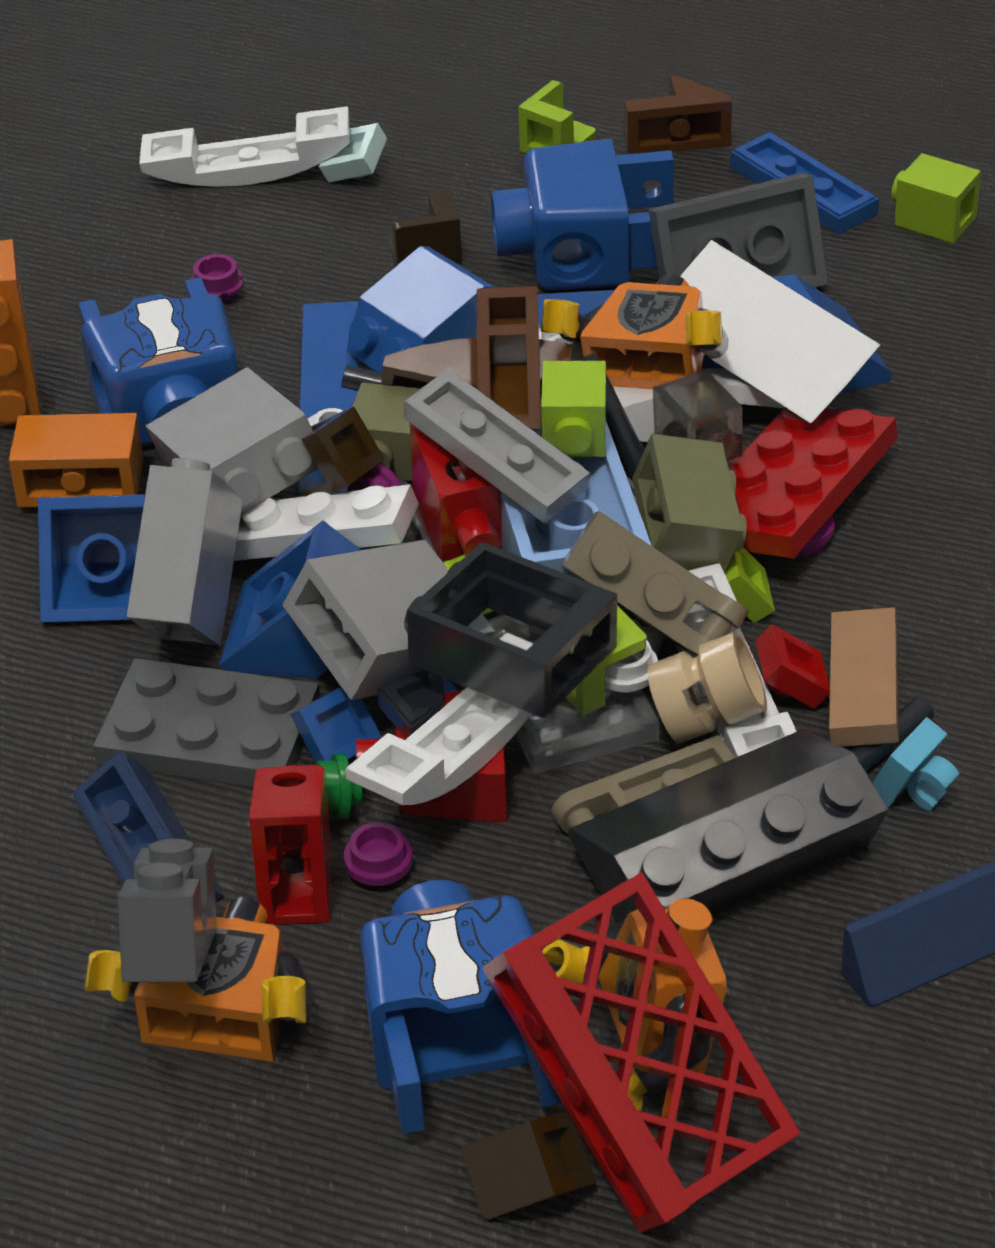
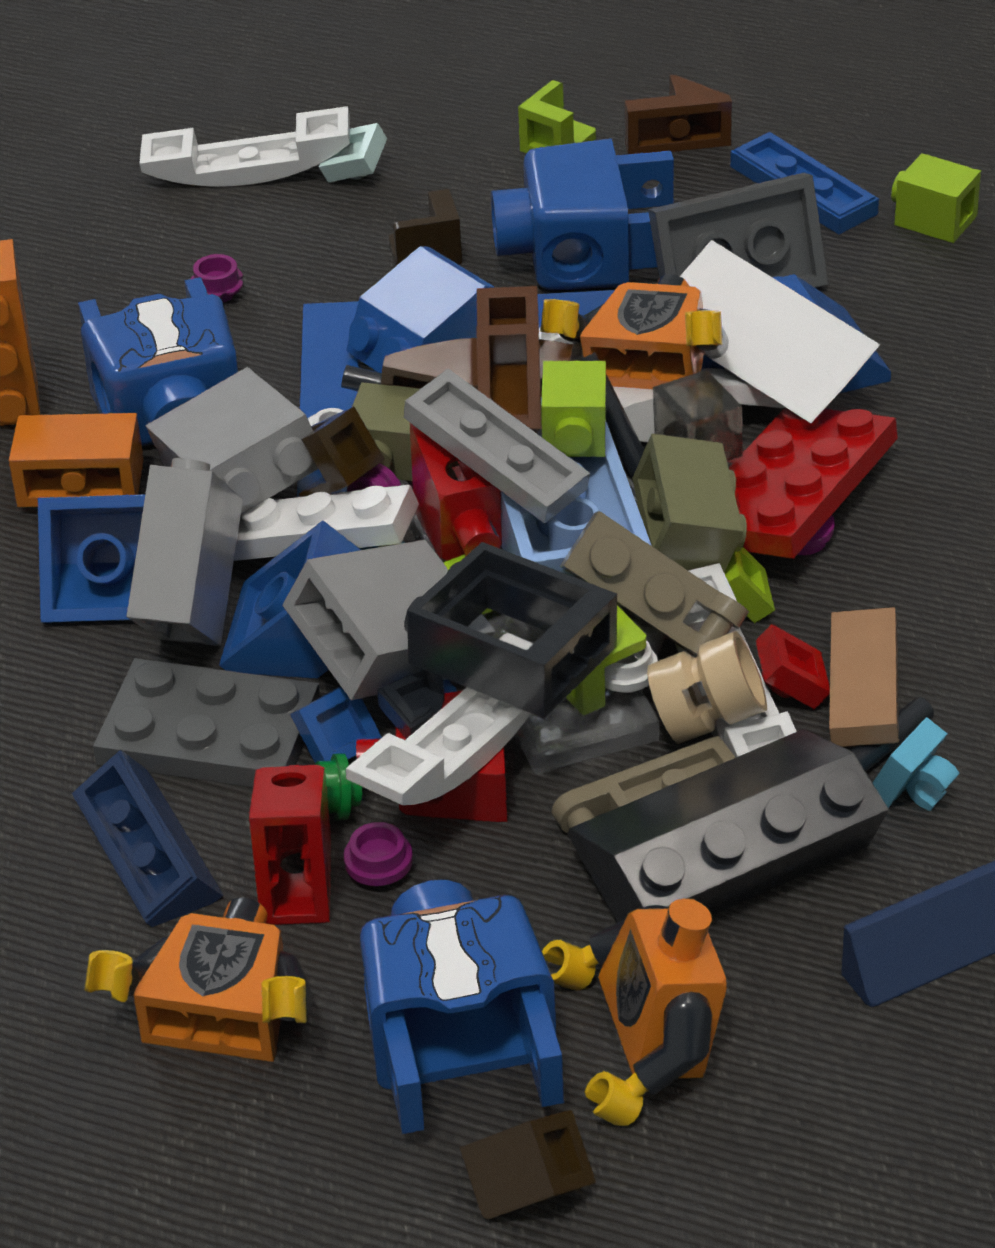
dark grey brick [117,839,217,982] -> none
red fence [482,872,800,1233] -> none

